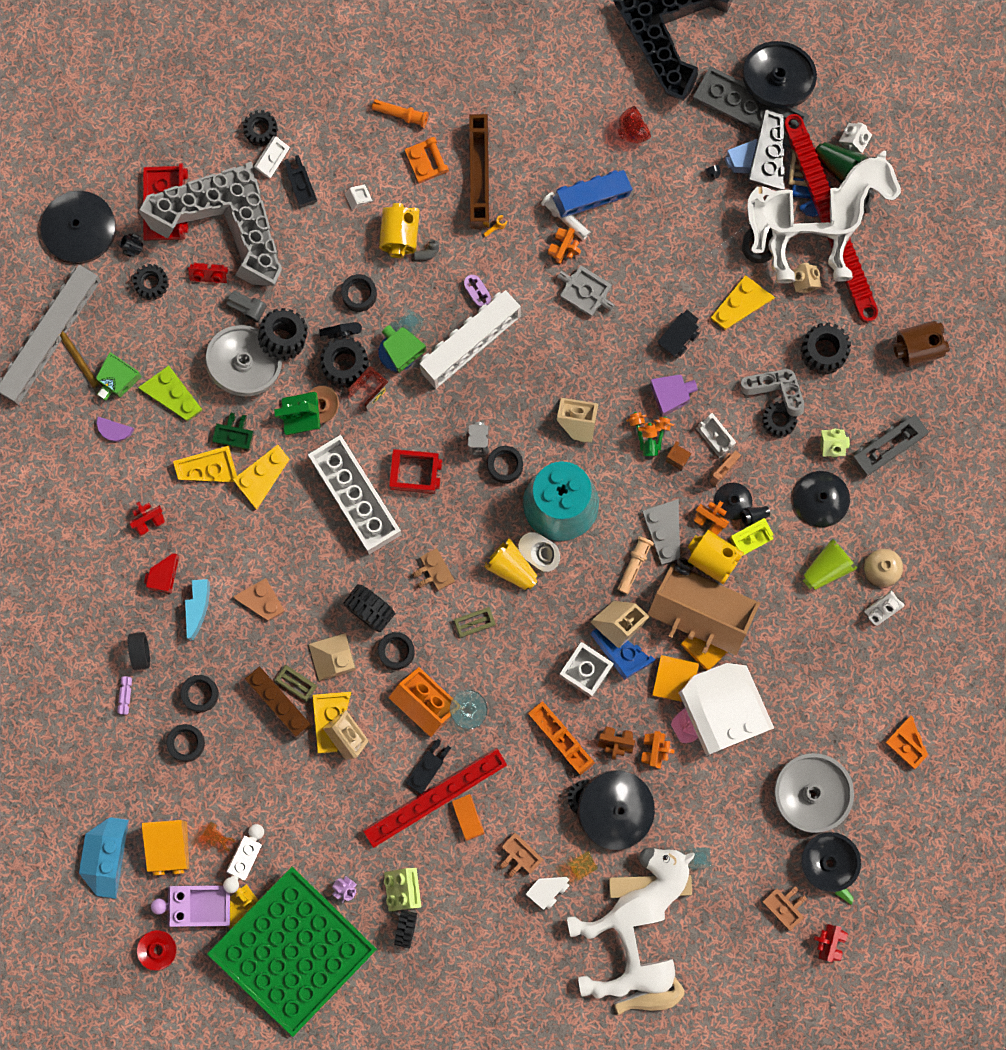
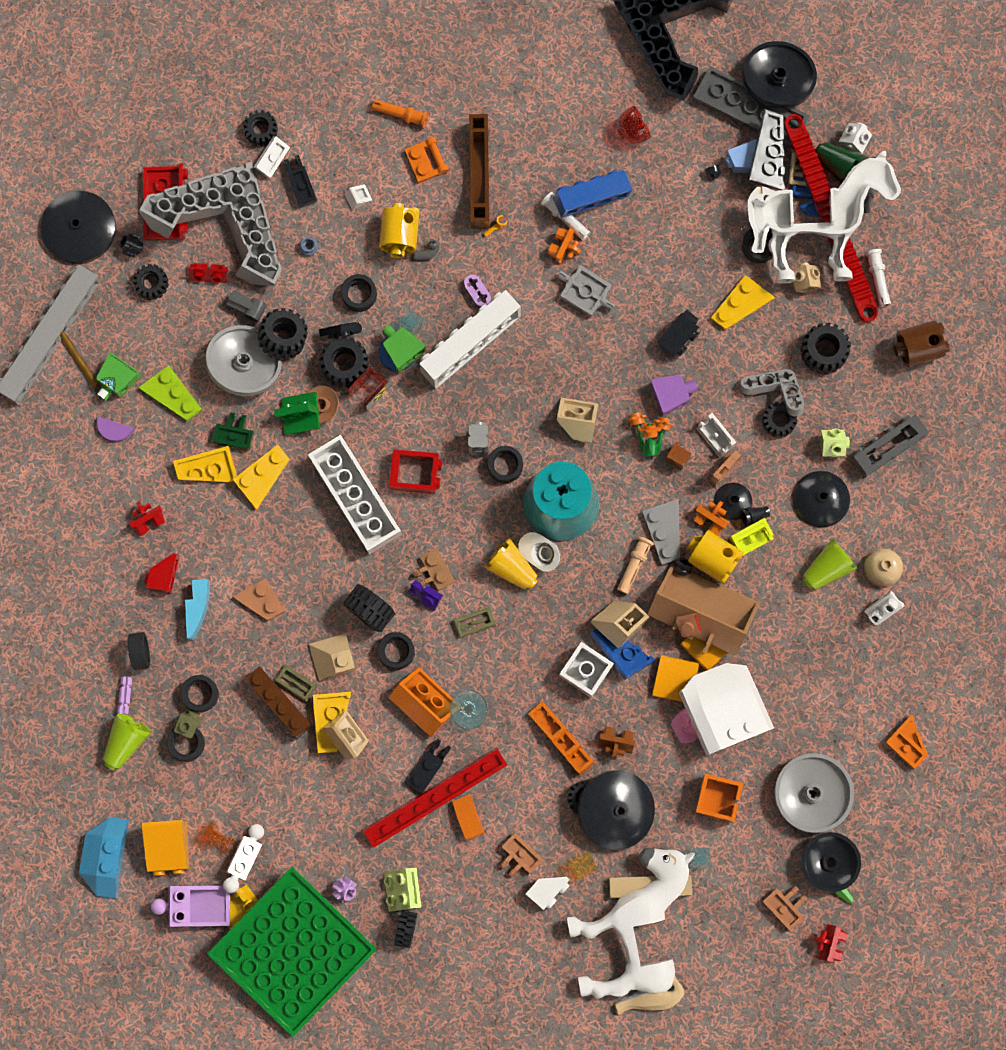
red dish [137,930,177,971] -> none
orange hips [641,731,675,769] -> none
none -> lime cone [103,713,151,770]
none -> olive bracket [174,710,204,738]
none -> sand blue plate [299,237,318,256]
none -> dark purple plate [408,580,443,611]
none -> nougat plate [676,613,702,637]
none -> orange piece [694,774,744,823]
none -> white pin [865,249,891,307]

